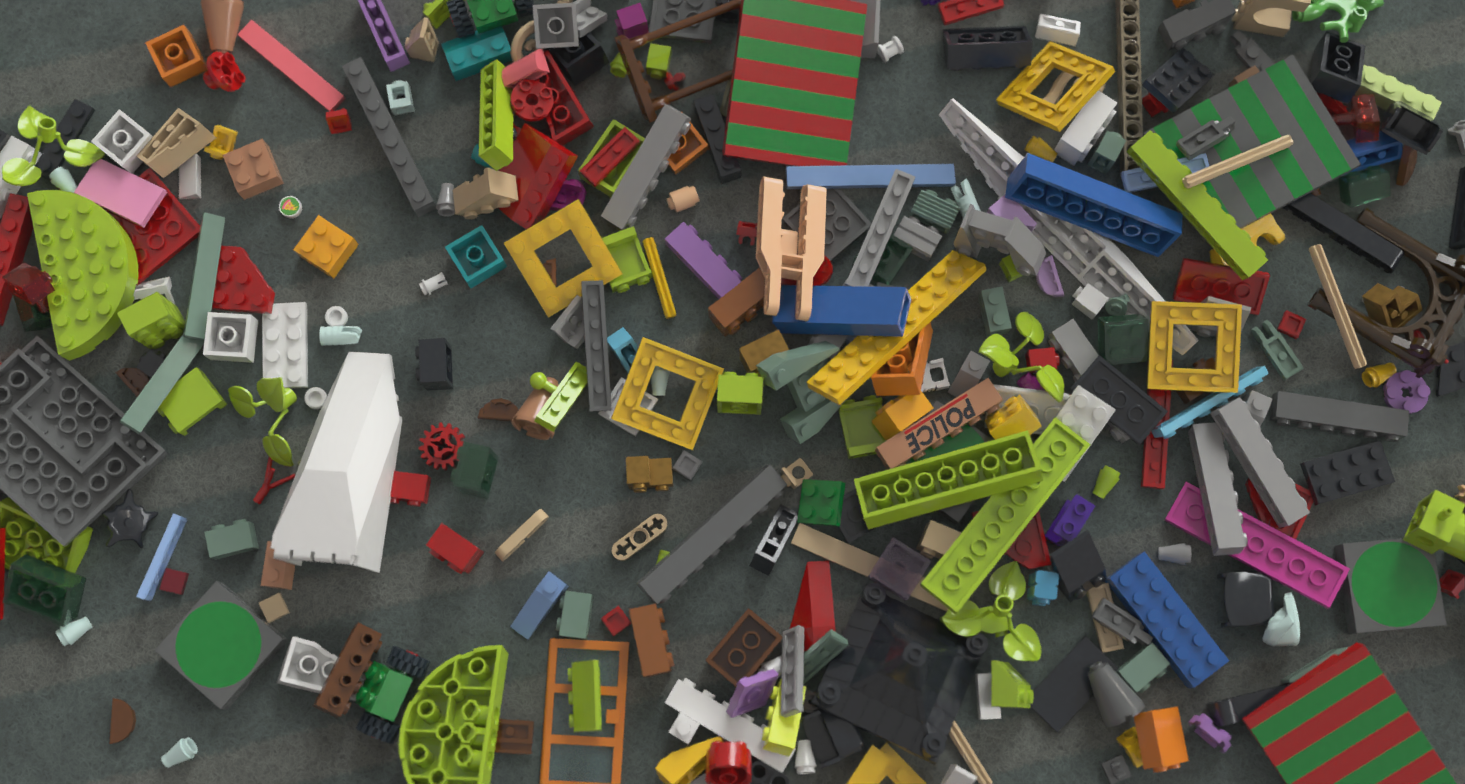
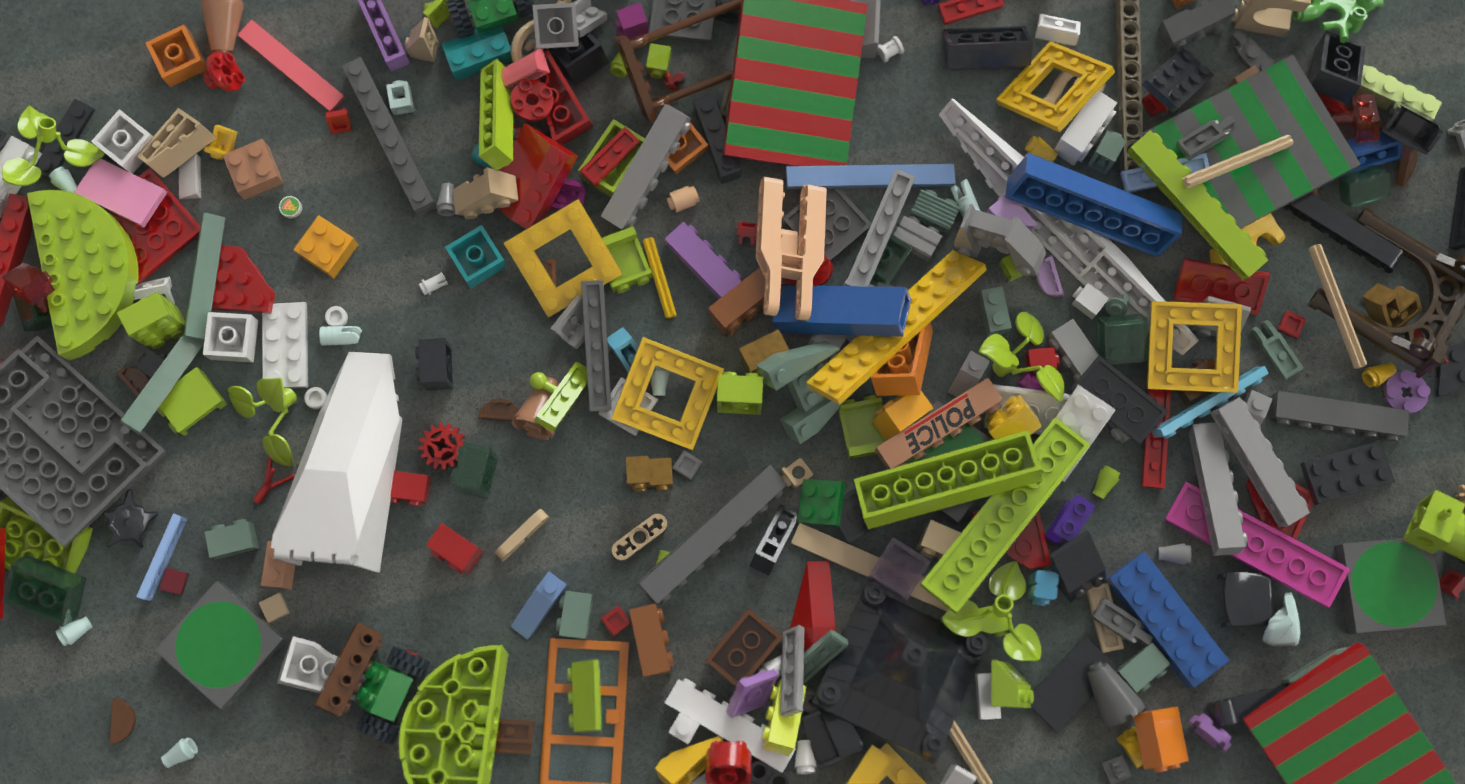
white piece [921,358,950,393] -> none

